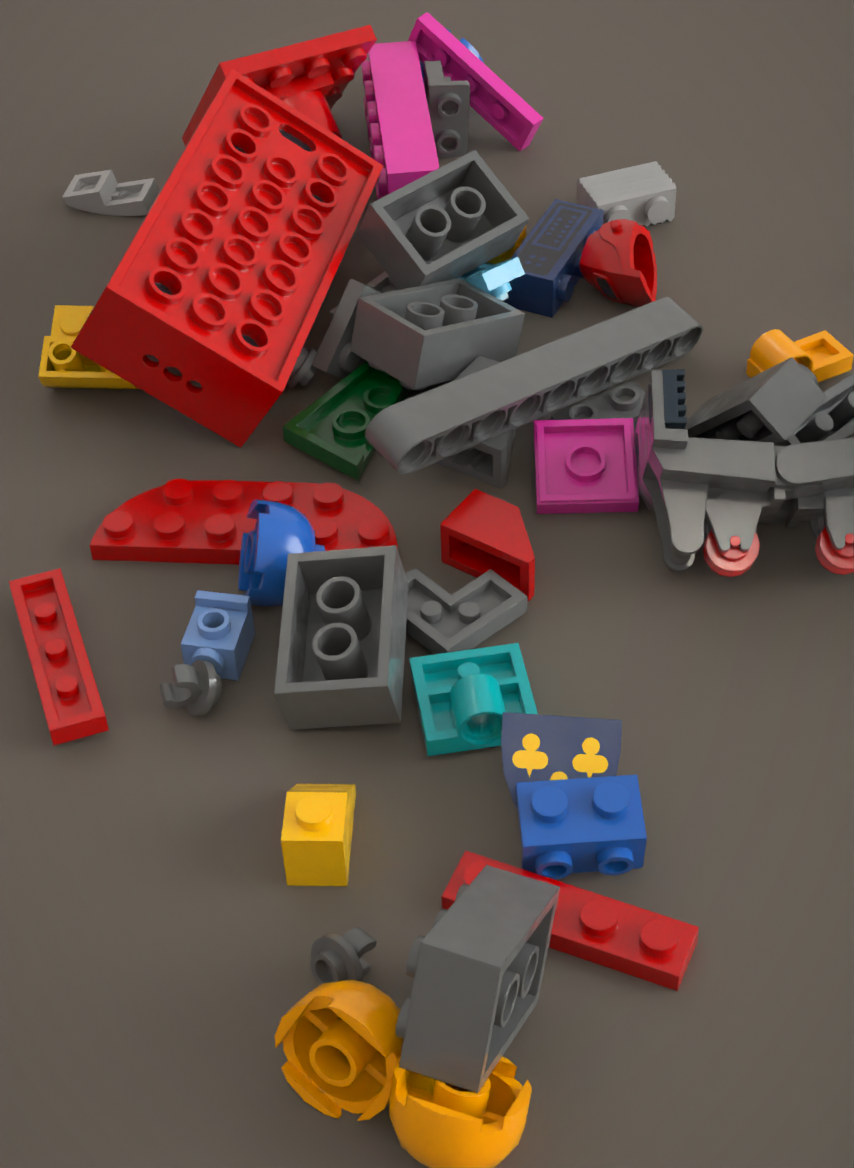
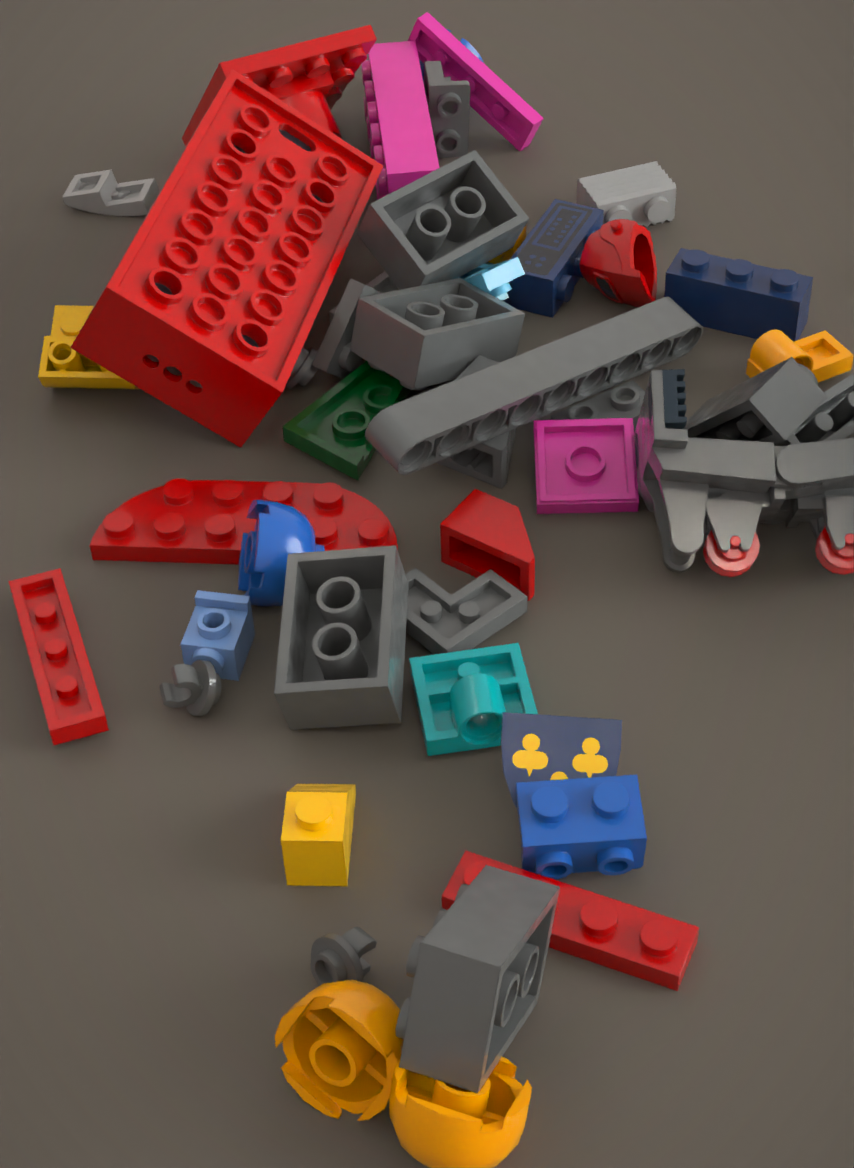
none -> dark blue brick [664,248,813,342]

